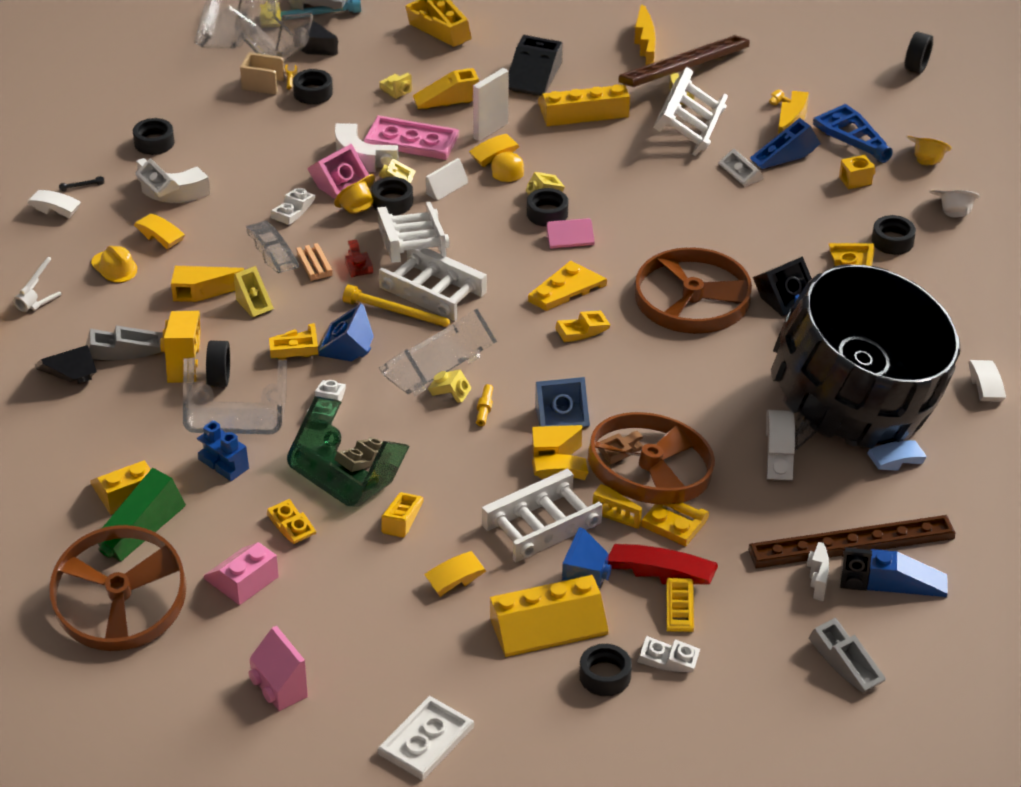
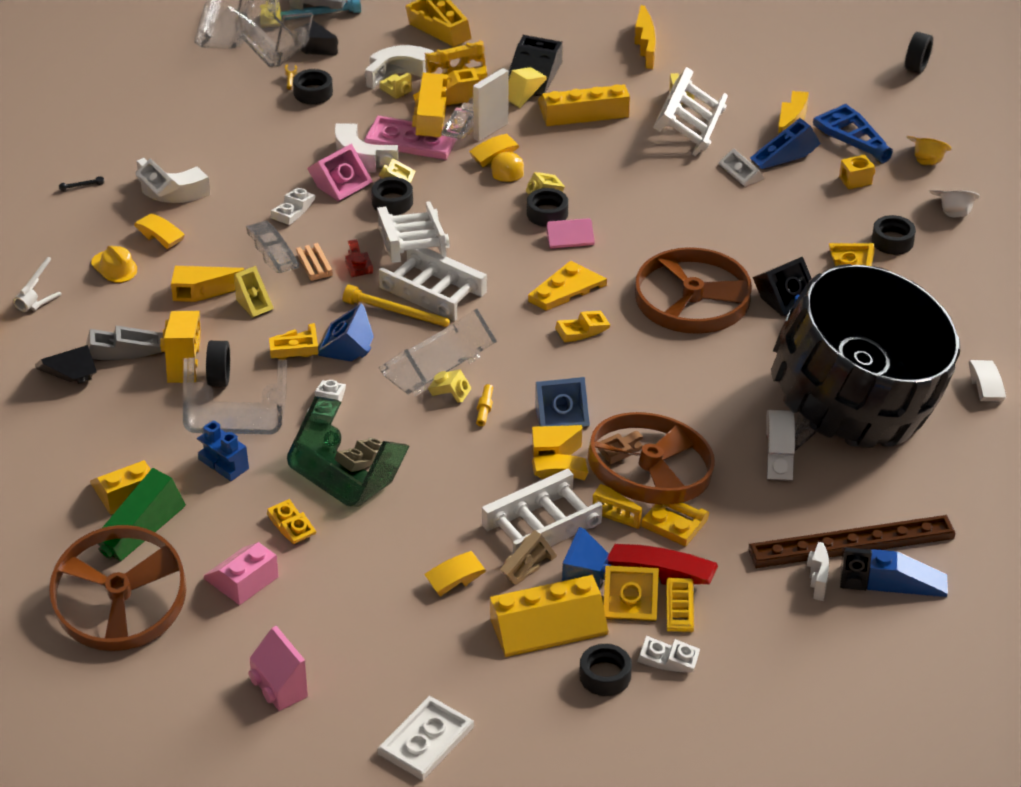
white slope [27,190,81,219] -> none
black tyre [133,118,175,155] -> none
tan piece [240,52,285,94] -> none
yellow piece [334,174,375,214] -> none
yellow slope [381,492,424,538] -> none
white slope [426,158,468,201] -> none
reddish brown tile [618,35,750,87] -> none
yellow hand [769,89,791,105] -> none
light grey slope [809,617,886,693] -> none
light blue slope [867,440,927,471] -> none
none -> white arch [365,45,434,89]
none -> yellow wedge [412,73,448,137]
none -> yellow piece [424,40,488,82]
none -> clear slope [441,98,473,140]
none -> tan wing [500,529,557,585]
none -> light yellow slope [508,67,547,108]
none -> yellow slope [604,566,659,621]

